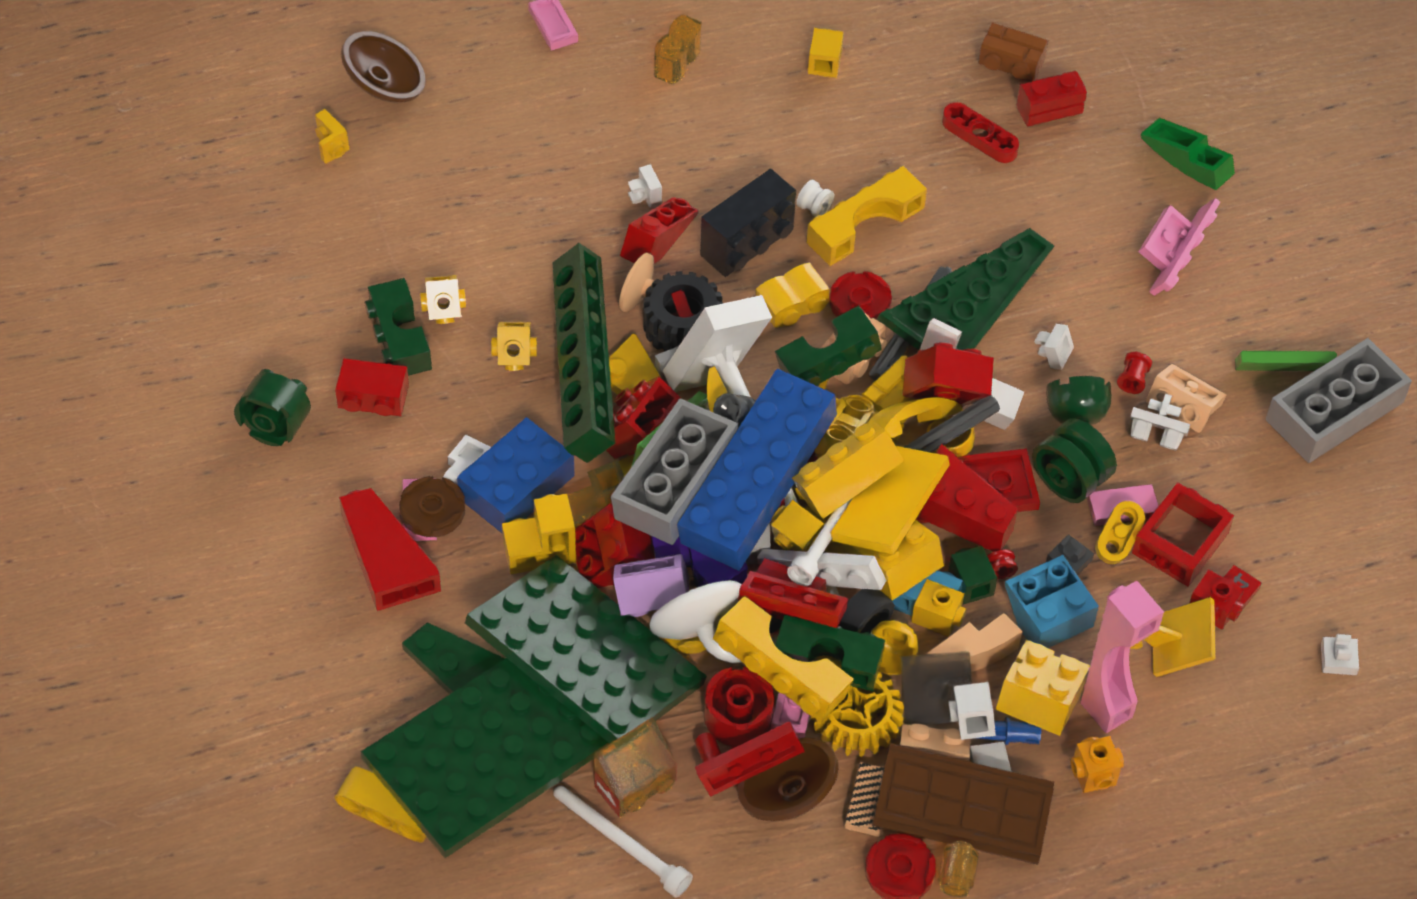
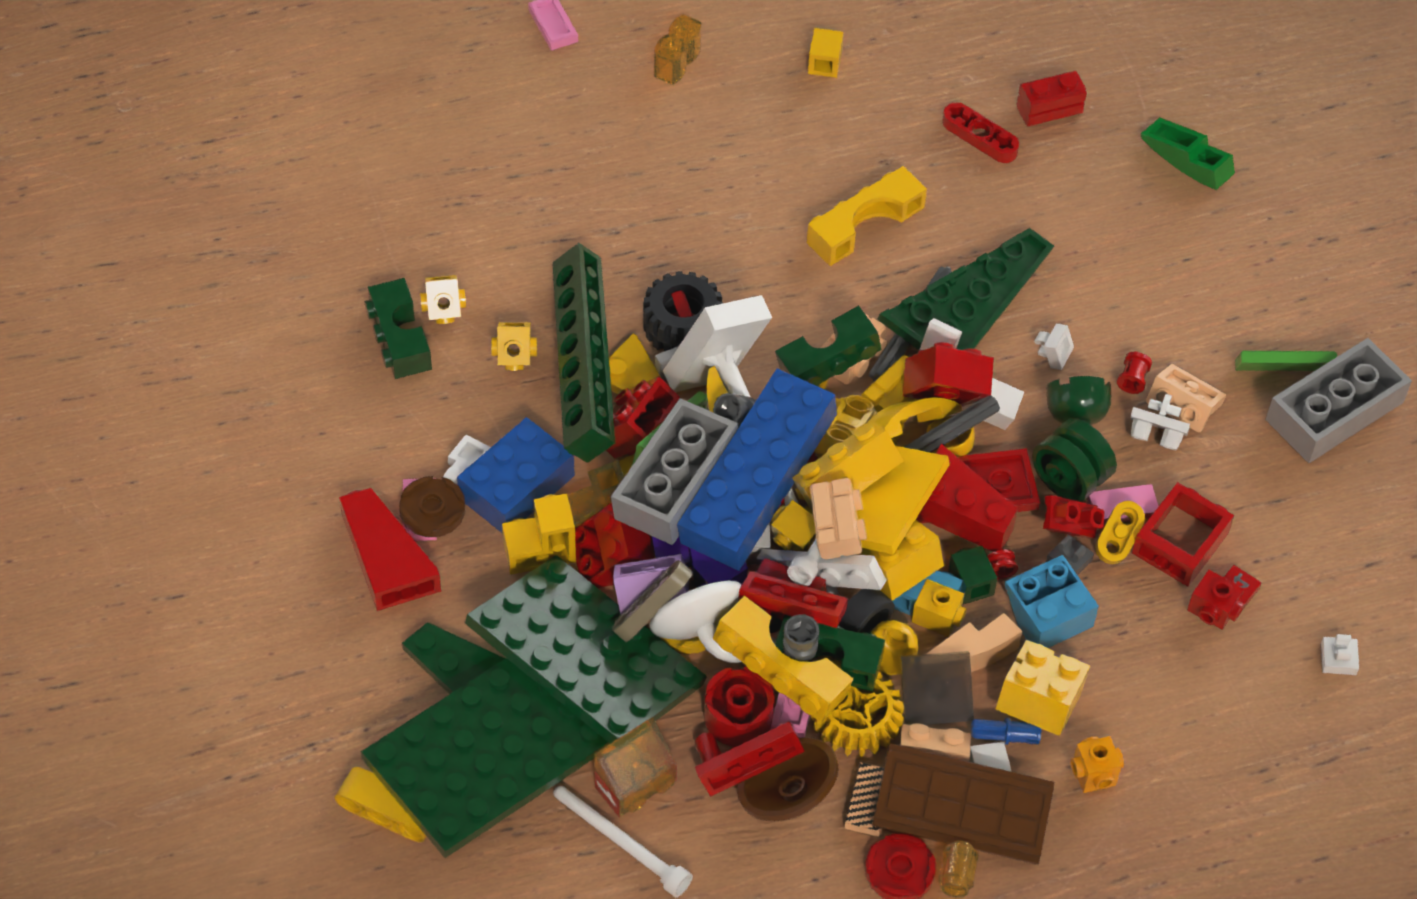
dark green brick [234,369,311,447] -> none
yellow bracket [315,109,350,164] -> none
red brick [335,358,409,416] -> none
reddish brown dish [341,31,426,102] -> none
light nougat dish [619,253,654,312] -> none
red slope [620,197,699,264] -> none
white tile [628,164,662,209] -> none
black brick [700,168,796,277] -> none
yellow brick [756,263,830,328] -> none
white wheel [796,180,834,217] -> none
red tile [829,271,892,321] -> none
white brick [949,682,996,740] -> none
dark orange brick [978,22,1048,81] -> none
bright pink arch [1081,581,1164,733] -> none
yellow plate [1130,597,1216,677] -> none
bright pink bracket [1138,198,1220,296] -> none
none -> dark tan beam [612,560,693,642]
none -> dark grey wheel [783,615,819,662]
none -> light nougat brick [810,478,867,560]
none -> red hips [1043,495,1105,539]

